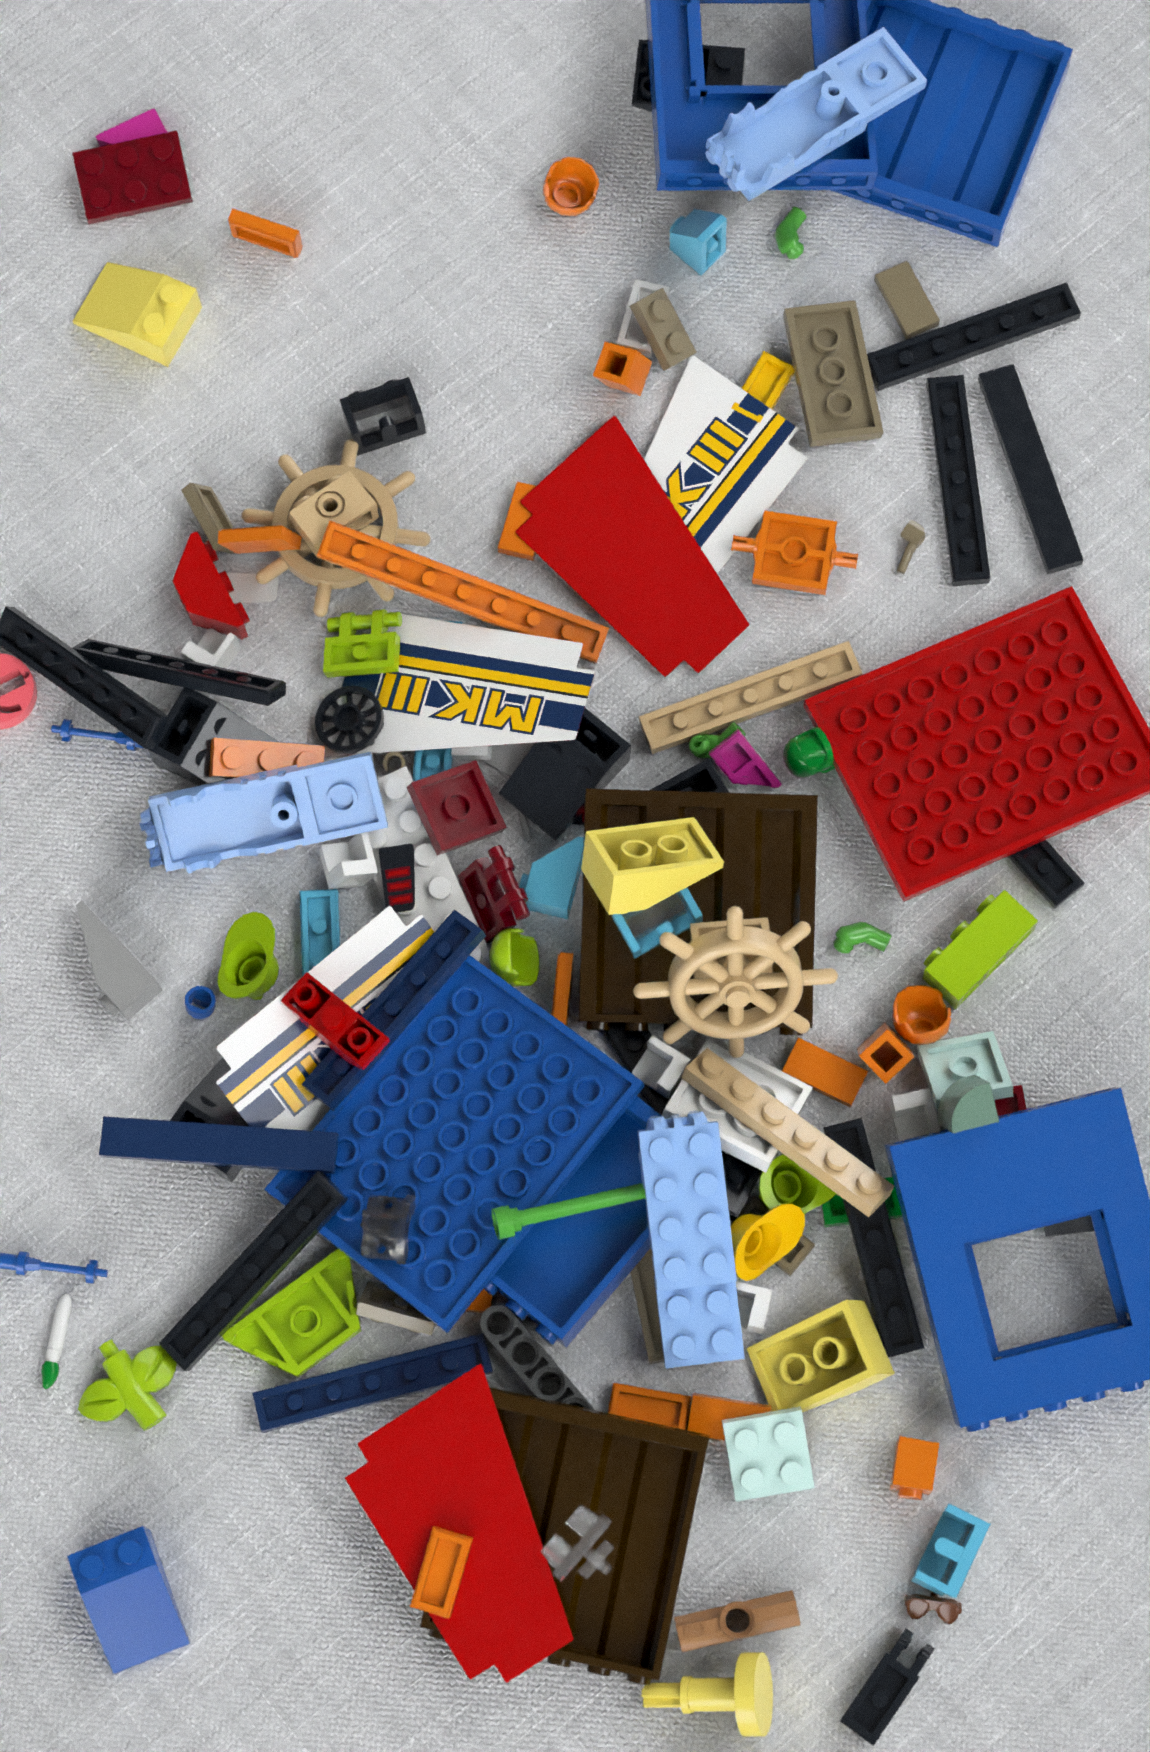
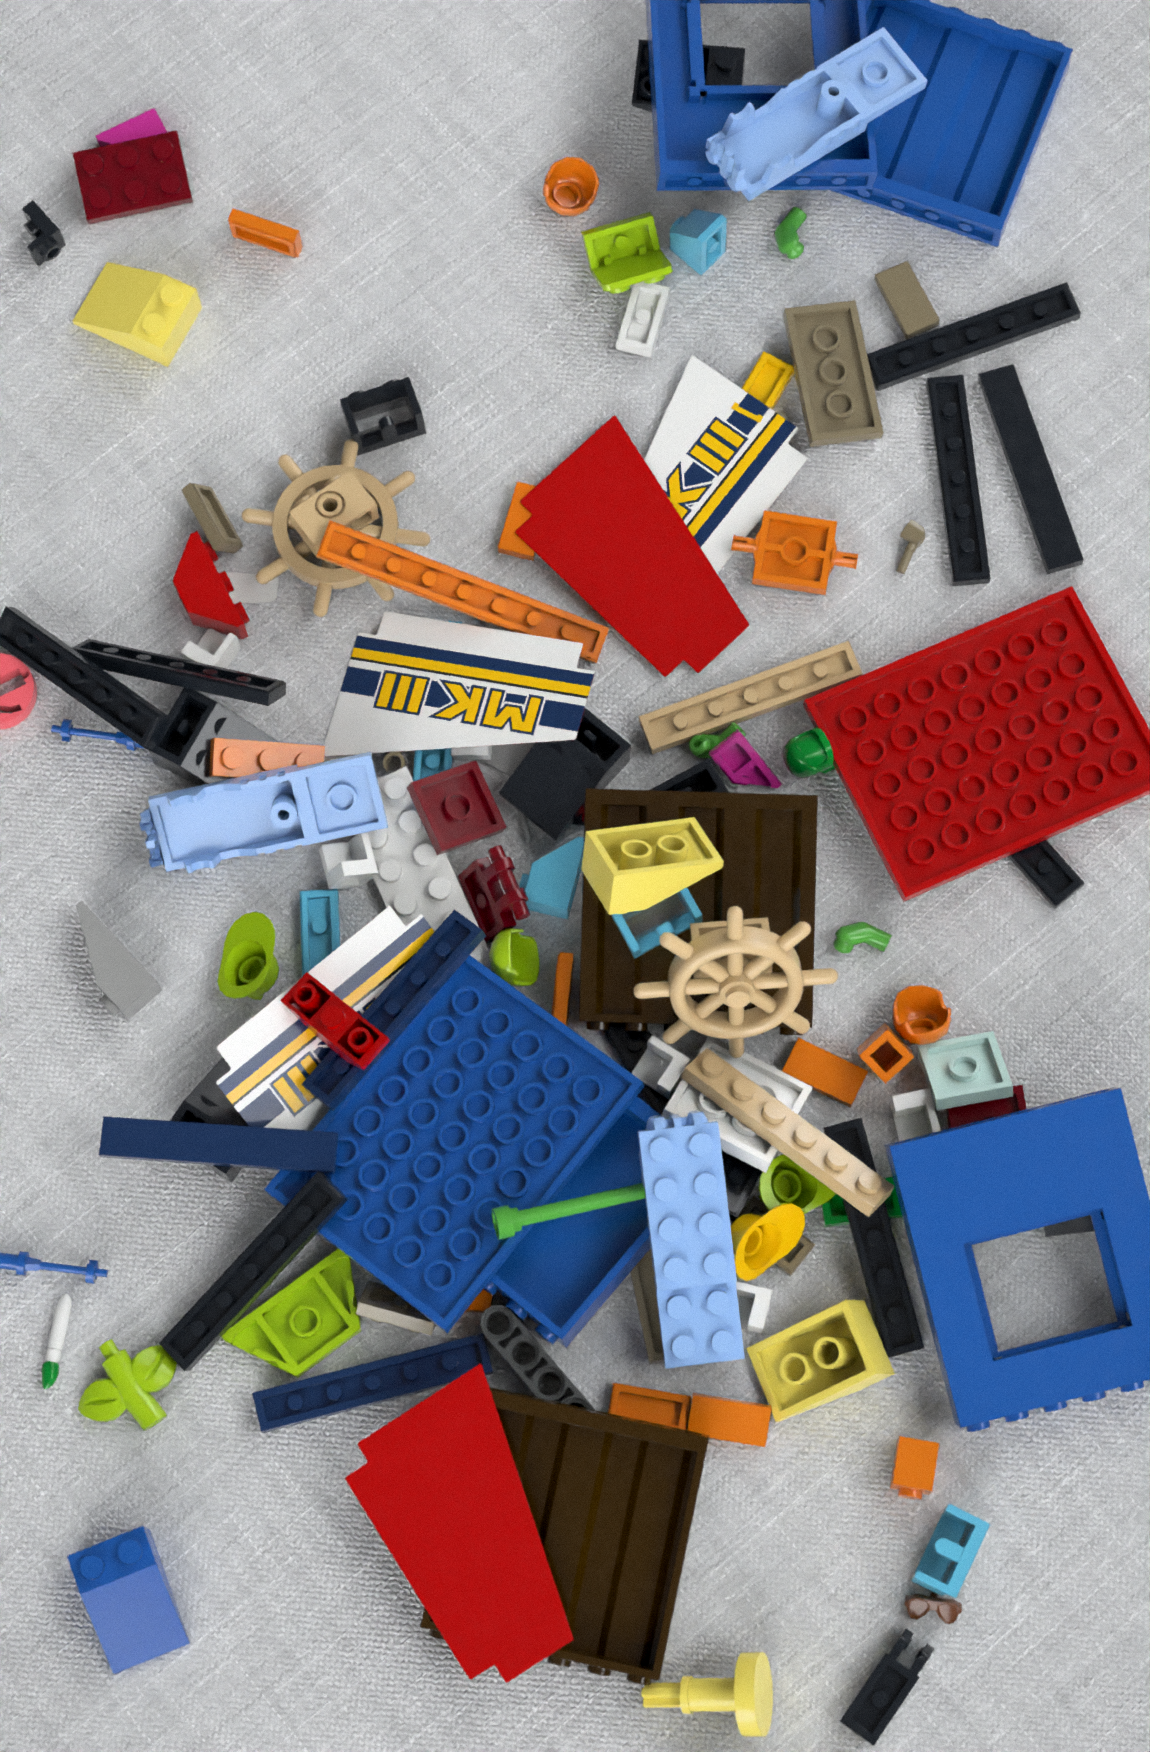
blue hinge [185,986,216,1020] -> none
orange tile [217,525,301,554] -> none
black wheel [315,686,384,754] -> none
lime plate [323,609,402,678] -> none
clear smoke piece [360,1195,415,1265] -> none
black sticker [379,843,415,913] -> none
orange tile [410,1526,473,1619] -> none
clear hips [541,1505,614,1581] -> none
orange brick [593,341,652,396] -> none
dark tan plate [629,288,697,371] -> none
medium nougat piece [674,1590,801,1653] -> none
light aqua plate [722,1407,815,1502] -> none
lime brick [922,890,1038,1010] -> none
sand green brick [938,1075,999,1133] -> none
none -> black bracket [22,200,66,266]
none -> lime bracket [581,212,673,294]

